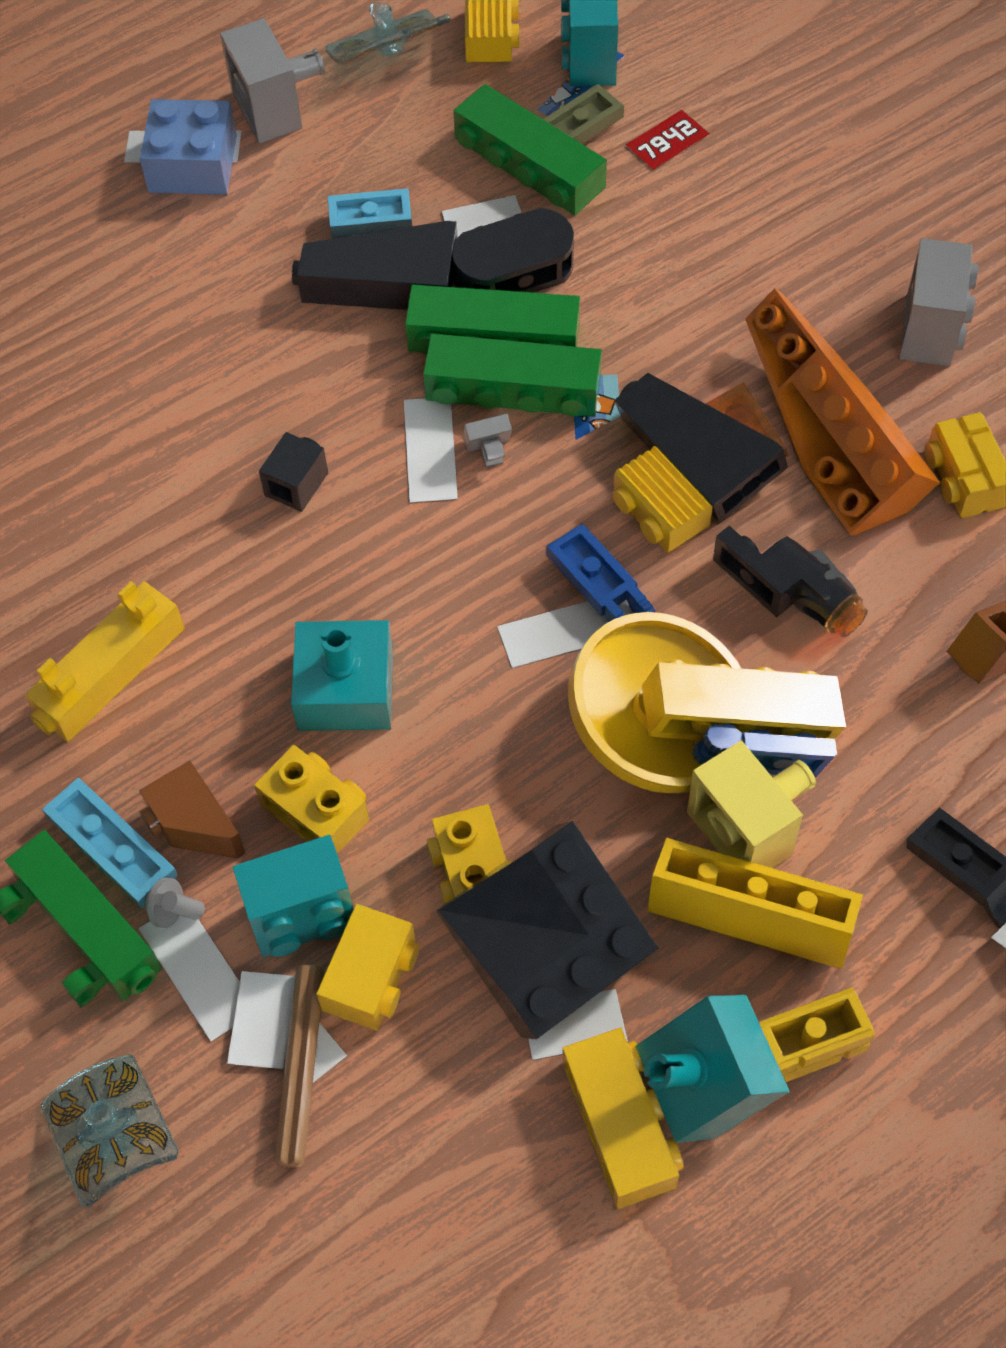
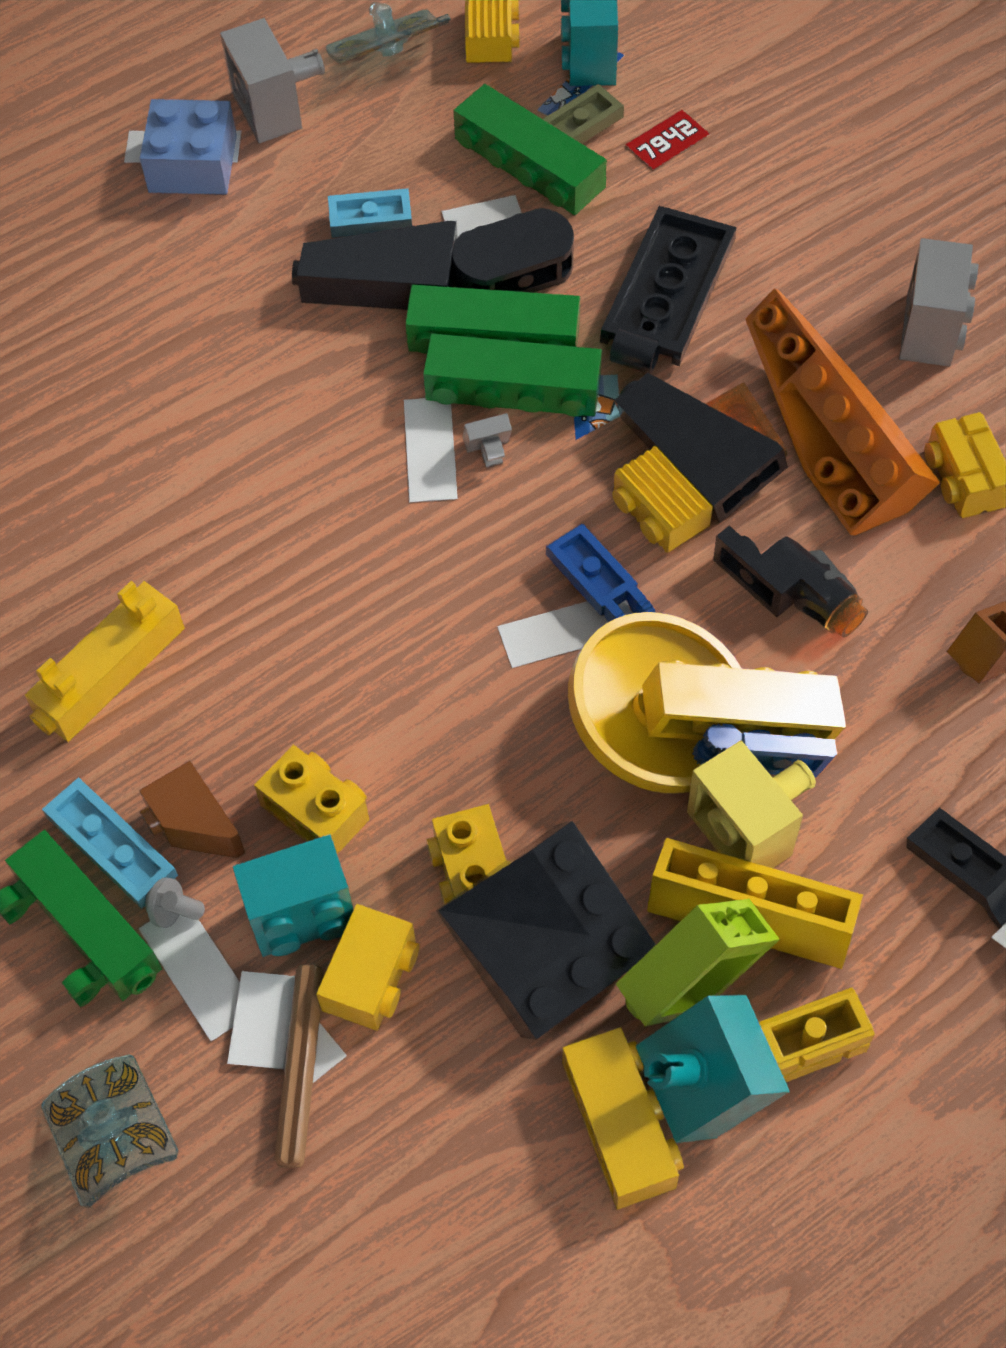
black brick [259,432,328,512] -> none
teal brick [291,620,393,731] -> none
white sticker [528,989,628,1060] -> none
none -> black hinge [600,205,737,374]
none -> lime window [616,899,780,1026]

